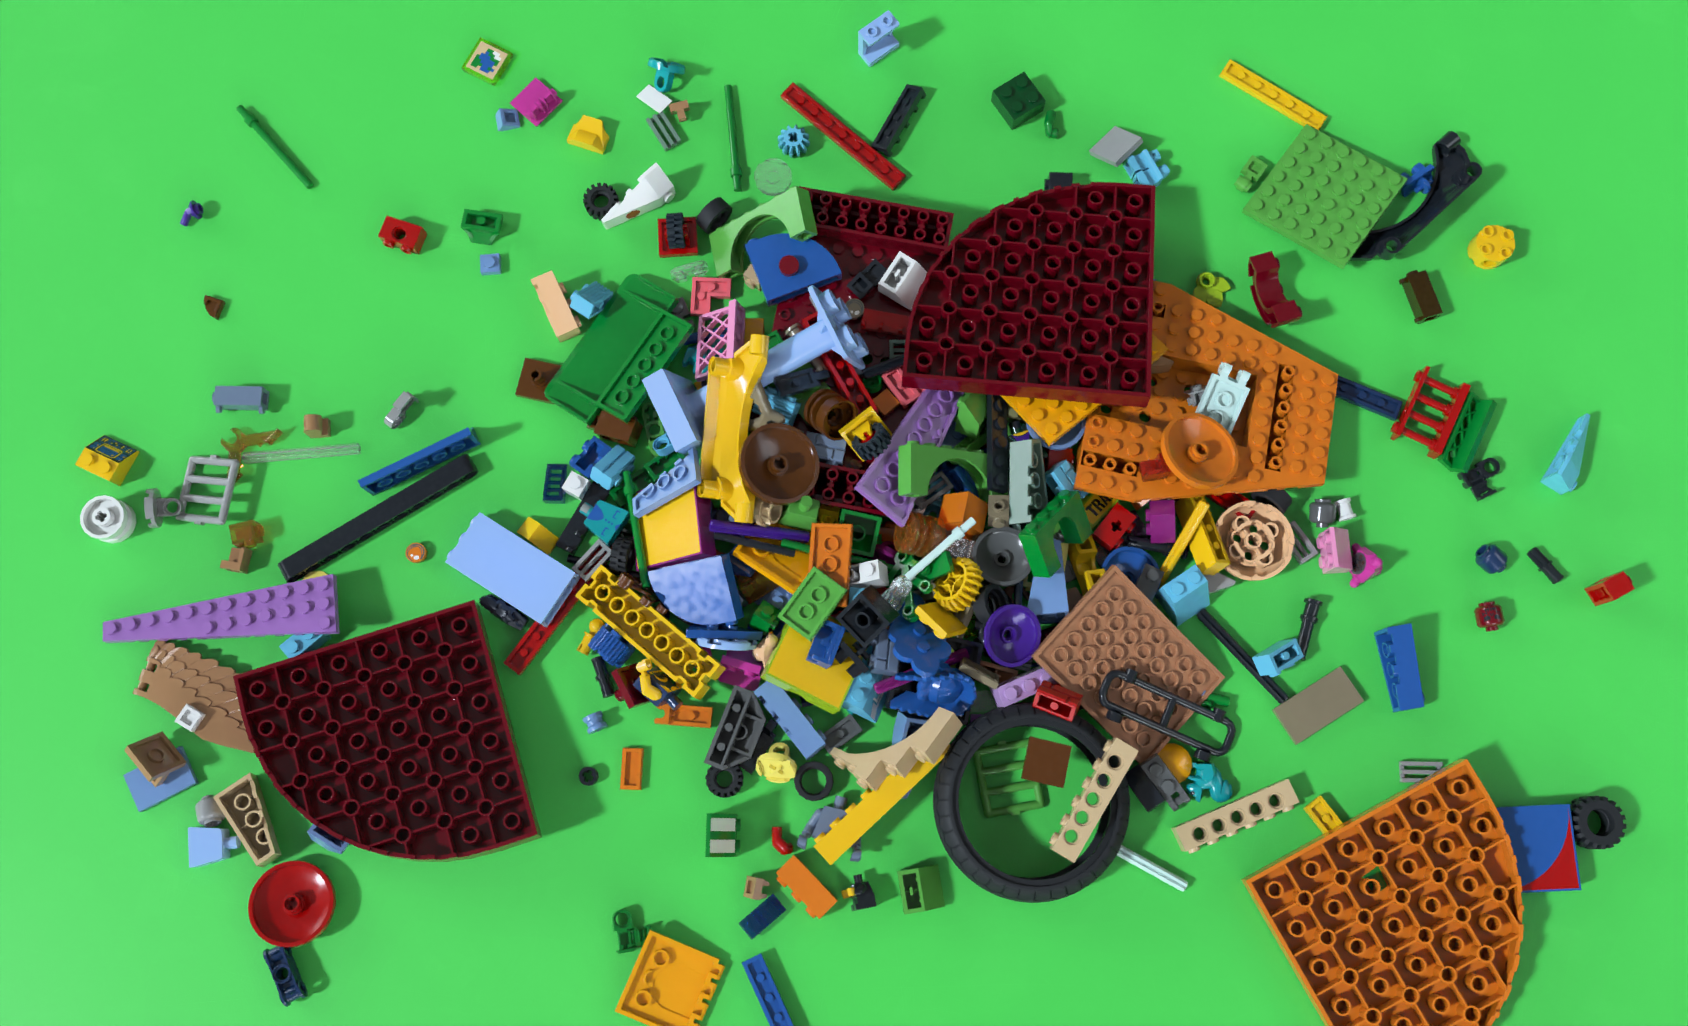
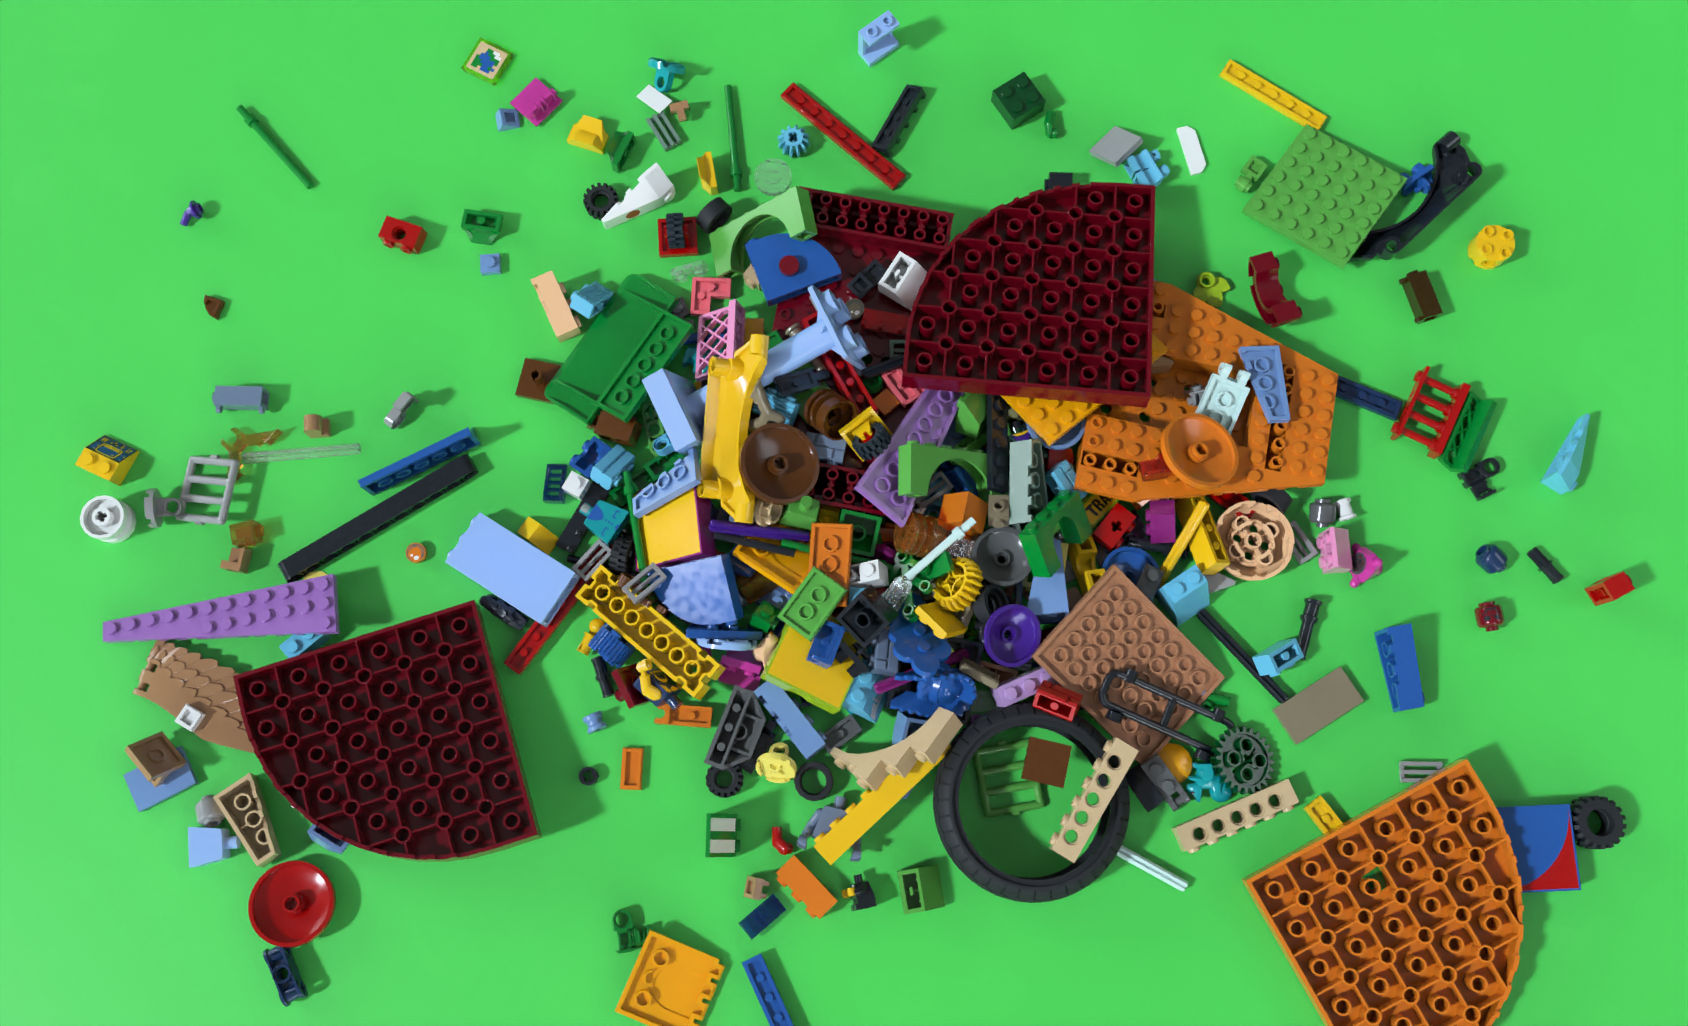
none -> green slope [606,131,636,173]
none -> light grey tile [622,562,667,605]
none -> yellow slope [696,151,718,195]
none -> white piece [1176,126,1206,176]
none -> dark green gear [1211,726,1275,795]
none -> medium blue wing [1238,345,1291,423]

